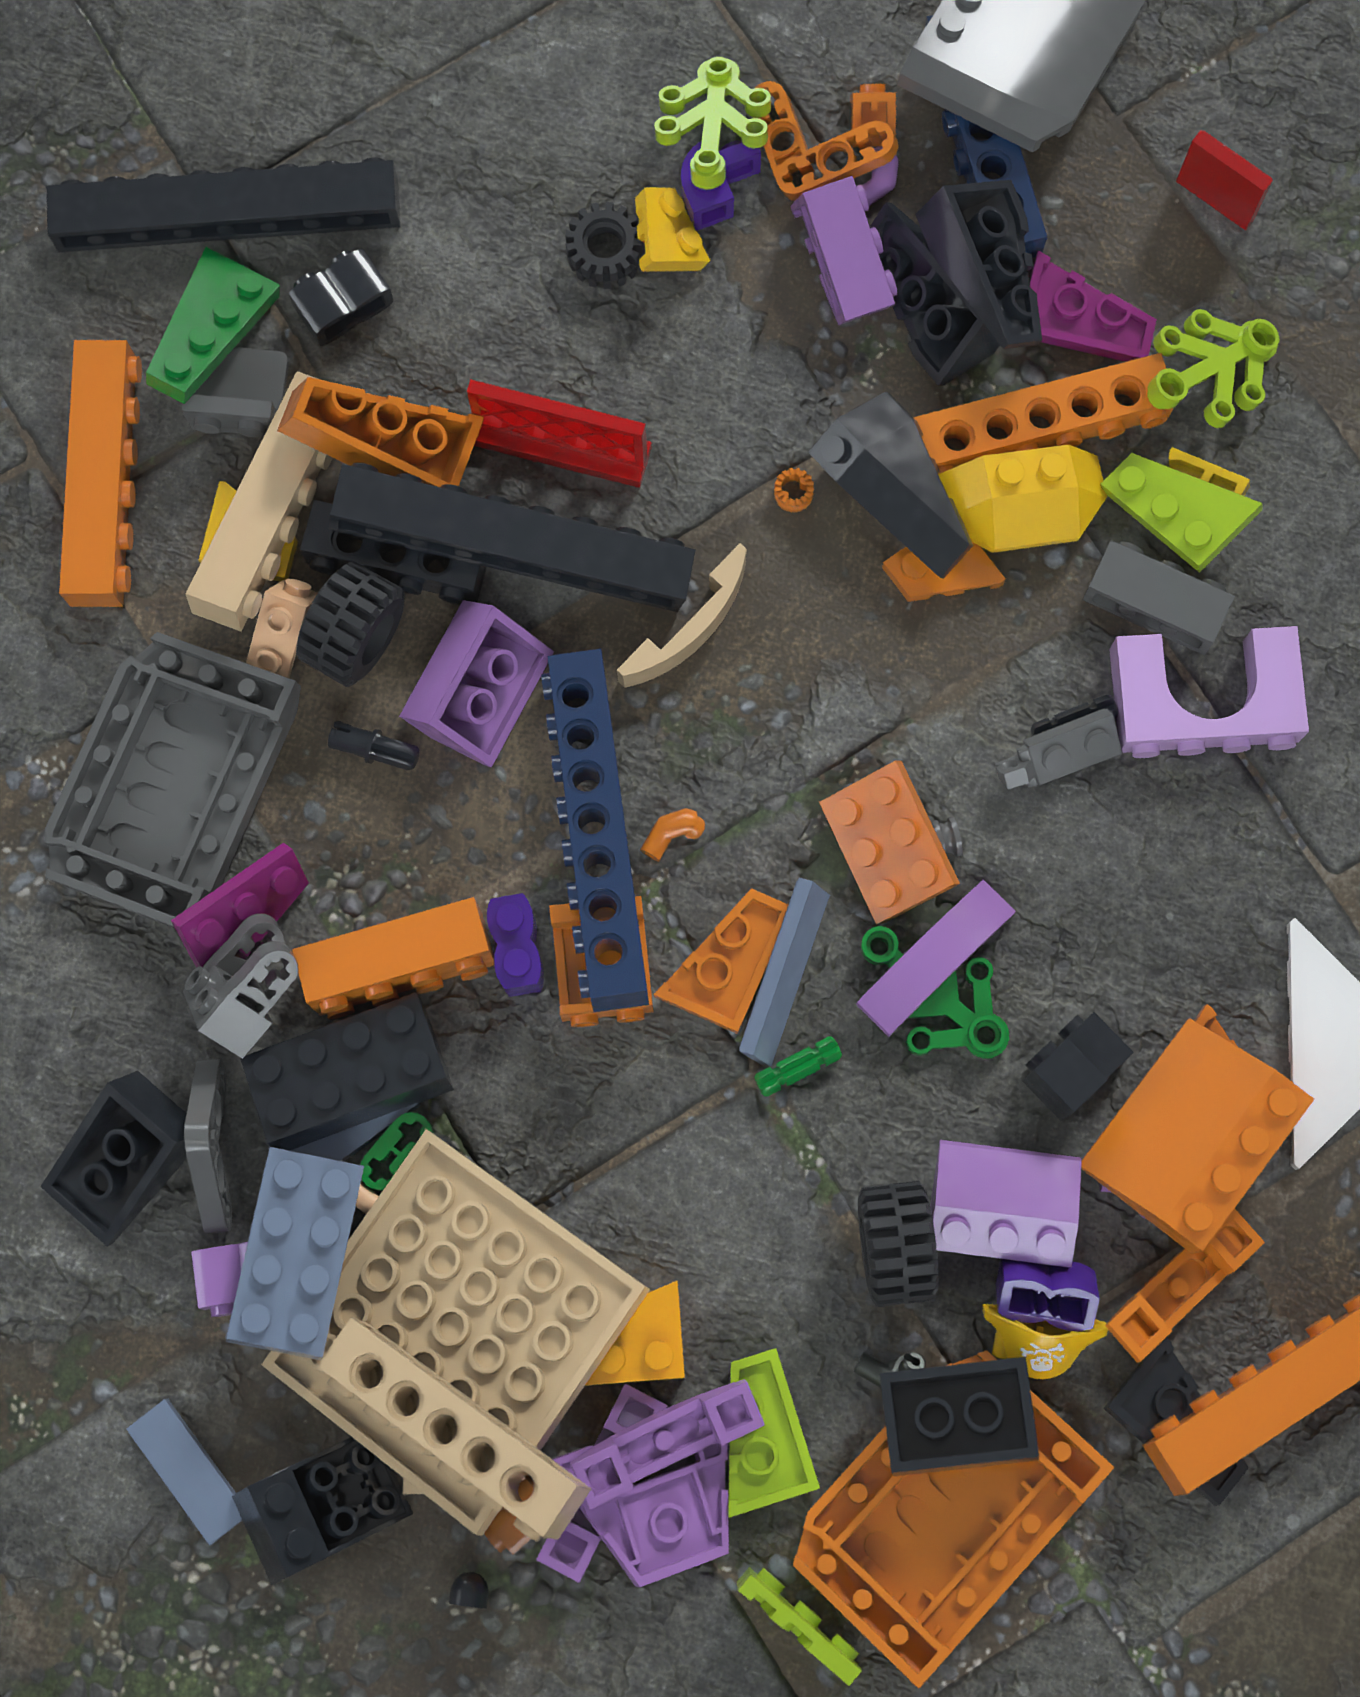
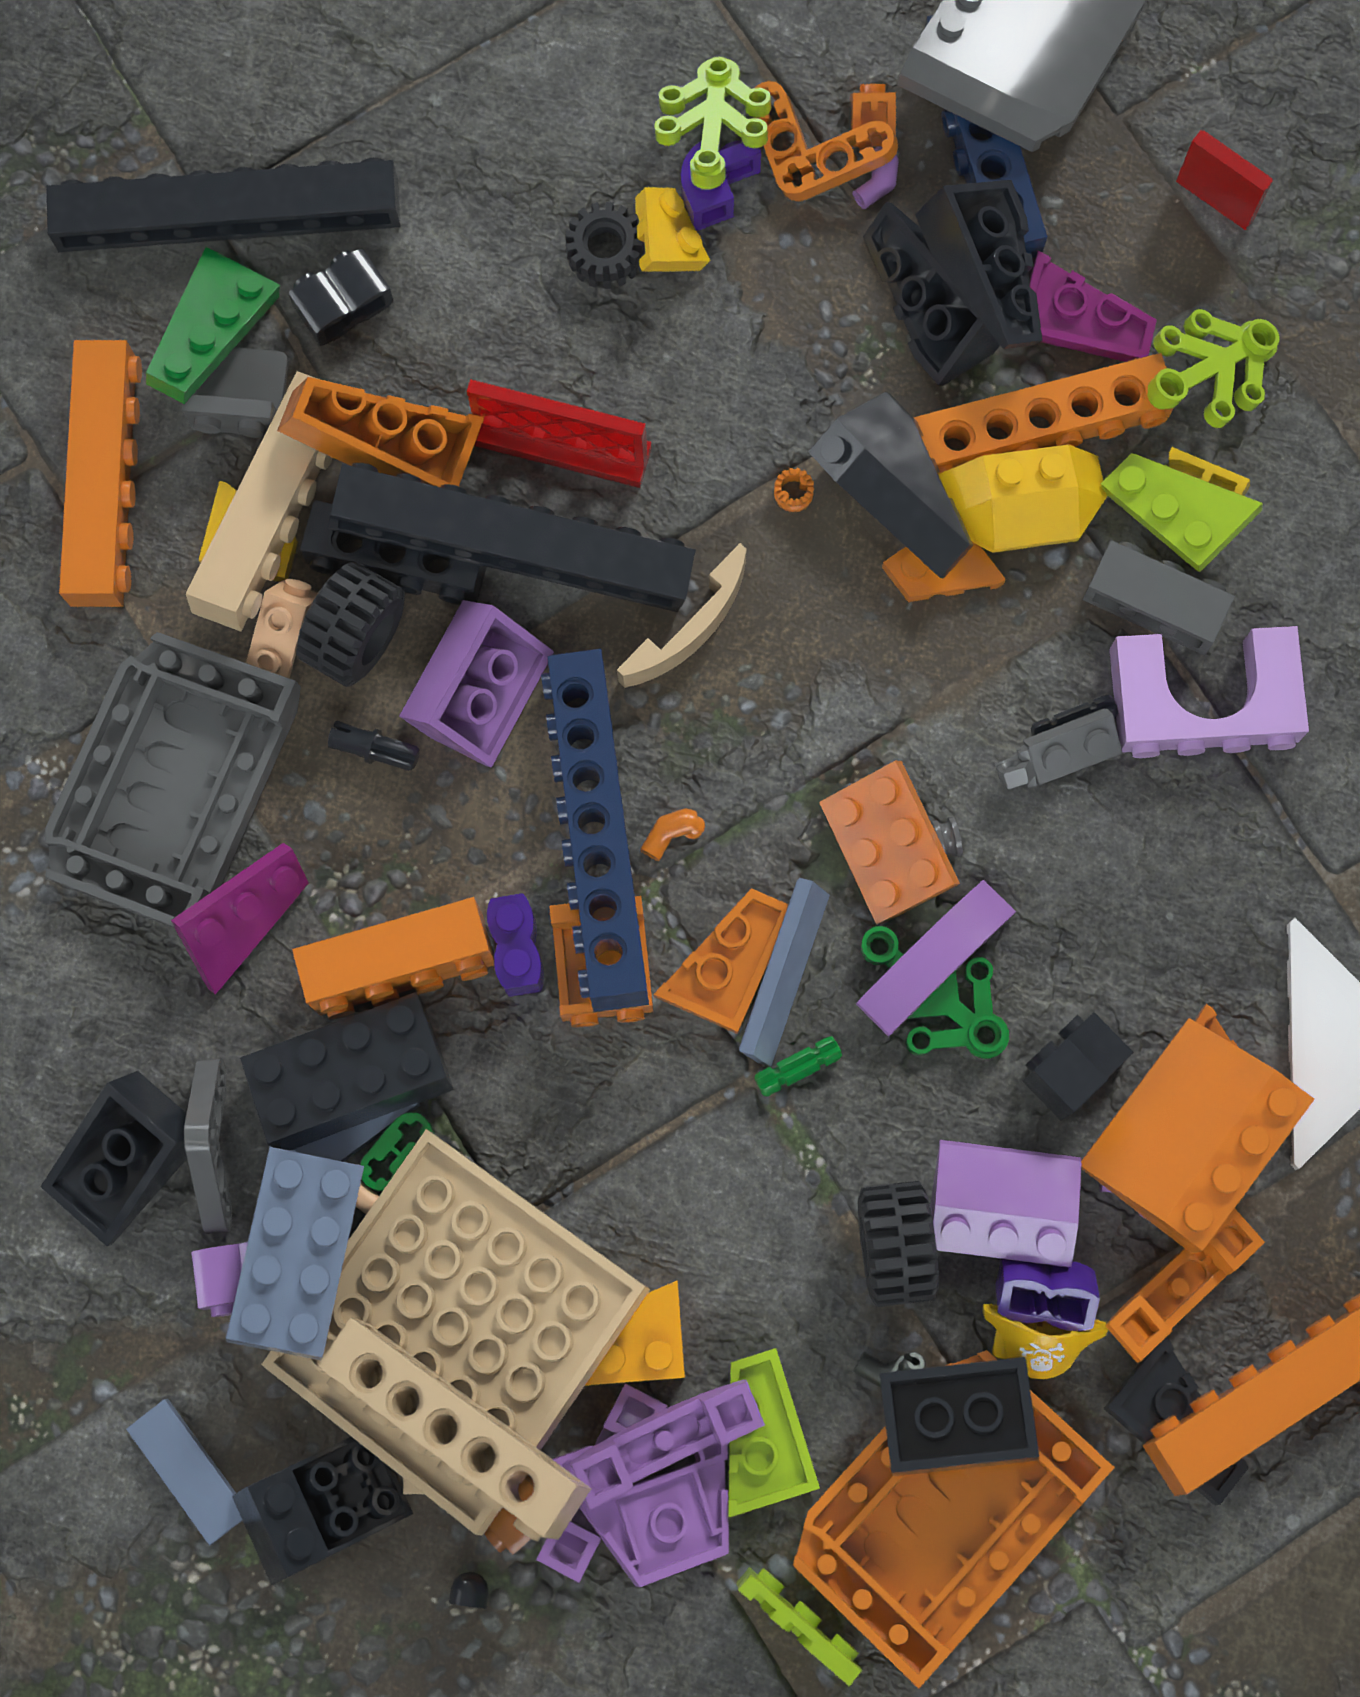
dark grey brick [183,914,298,1059] -> none
medium lavender wedge [790,176,897,325] -> none

